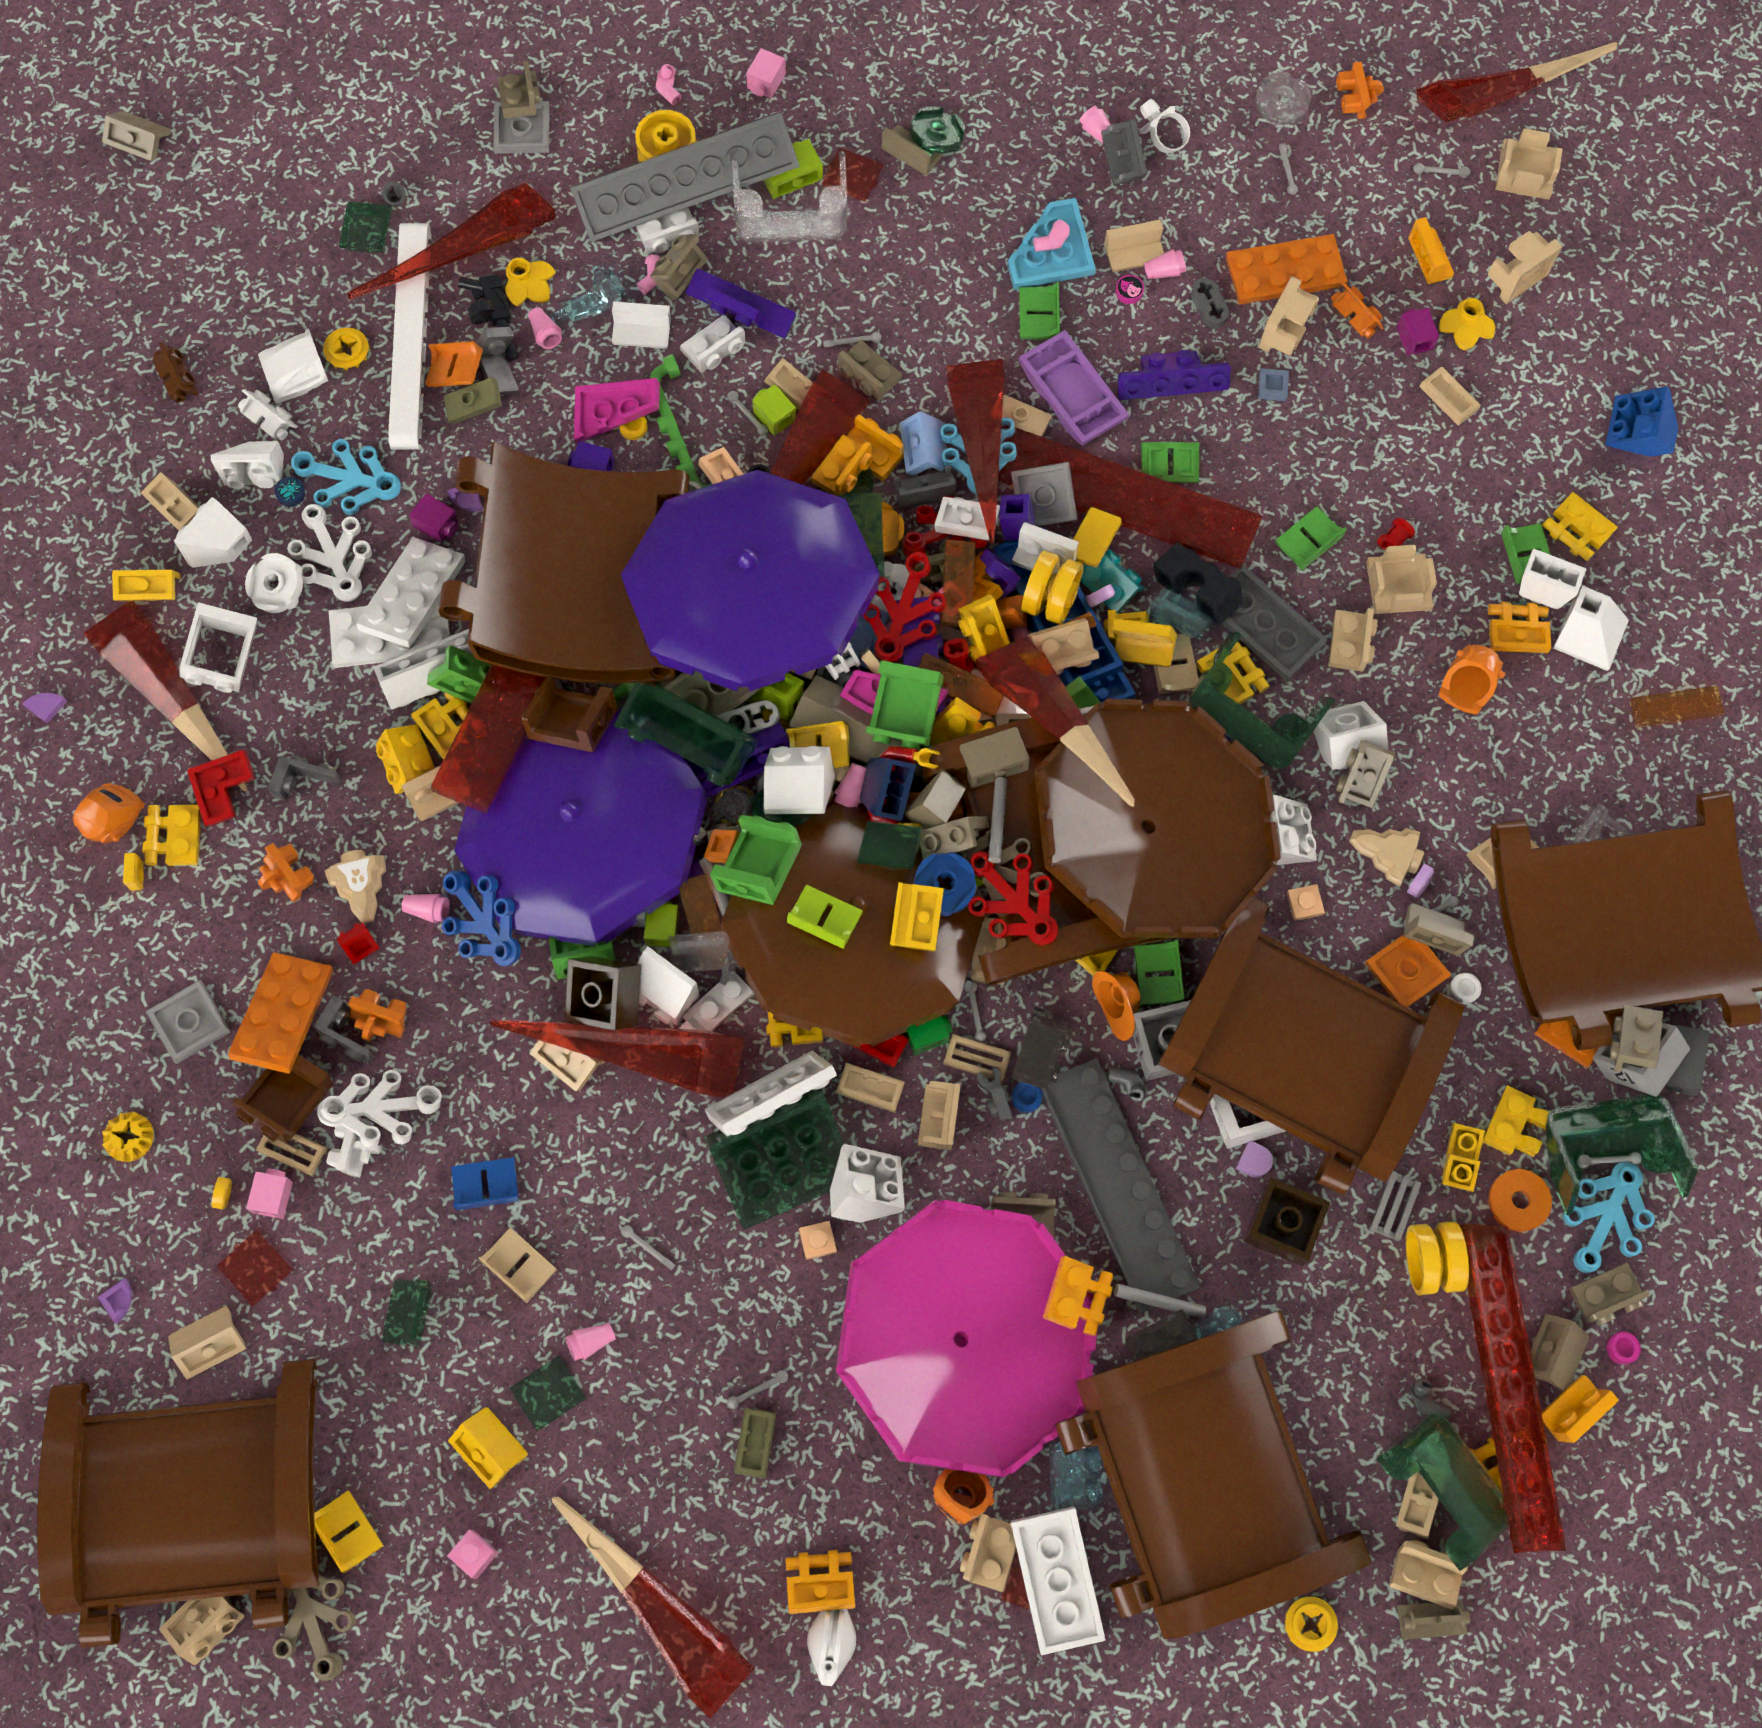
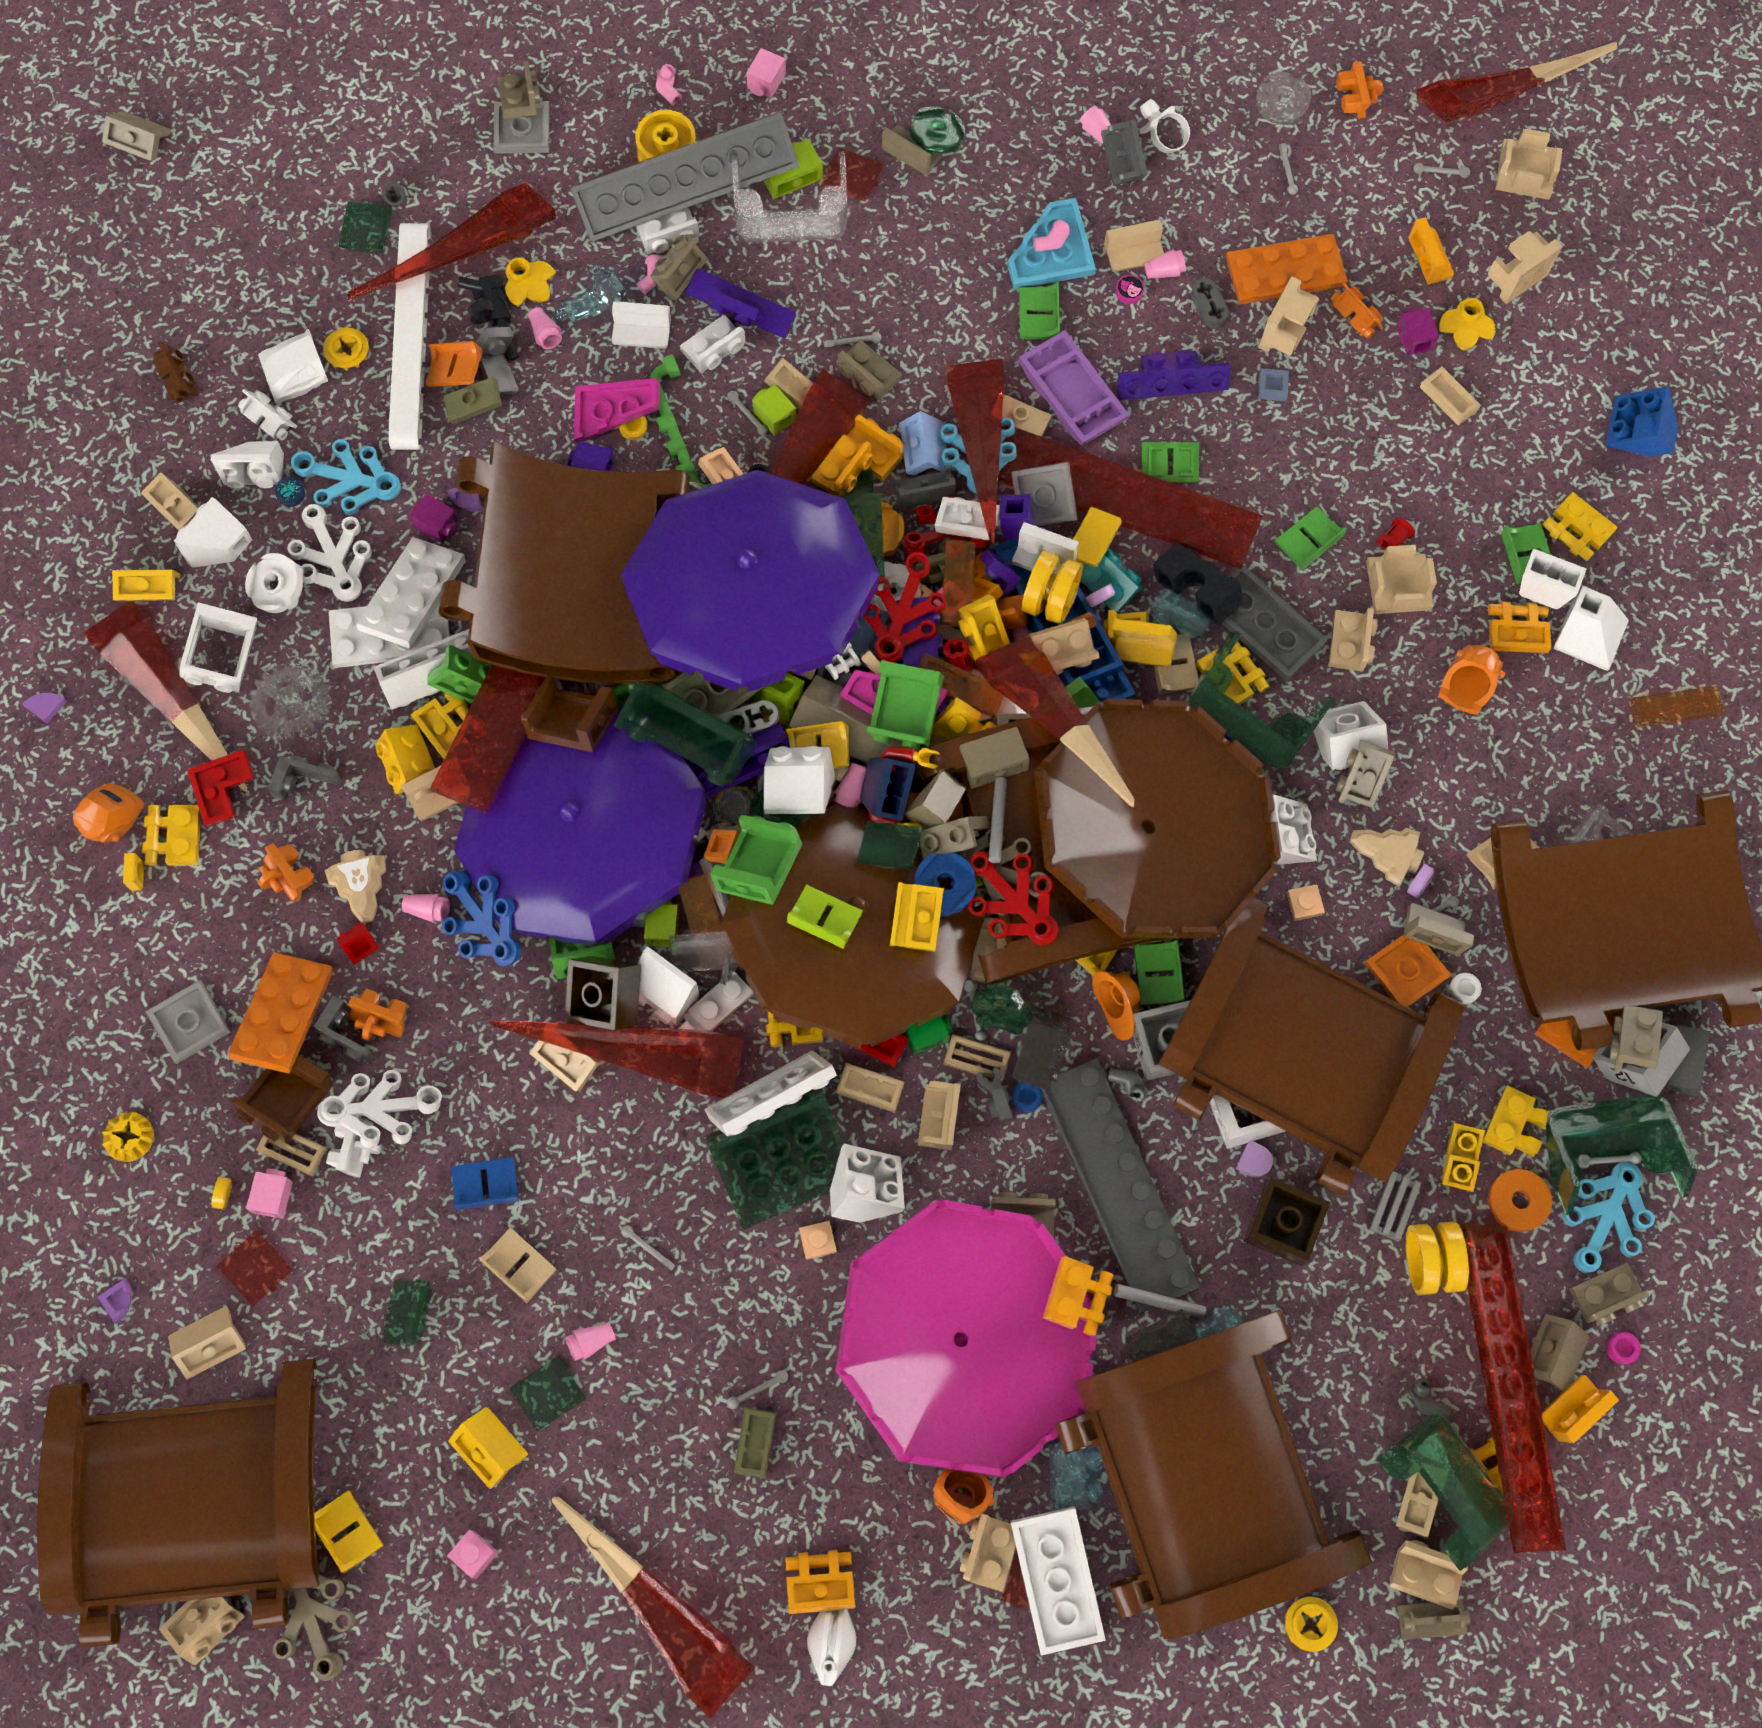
none -> clear gear [249,662,331,742]
none -> clear green plate [971,984,1034,1035]

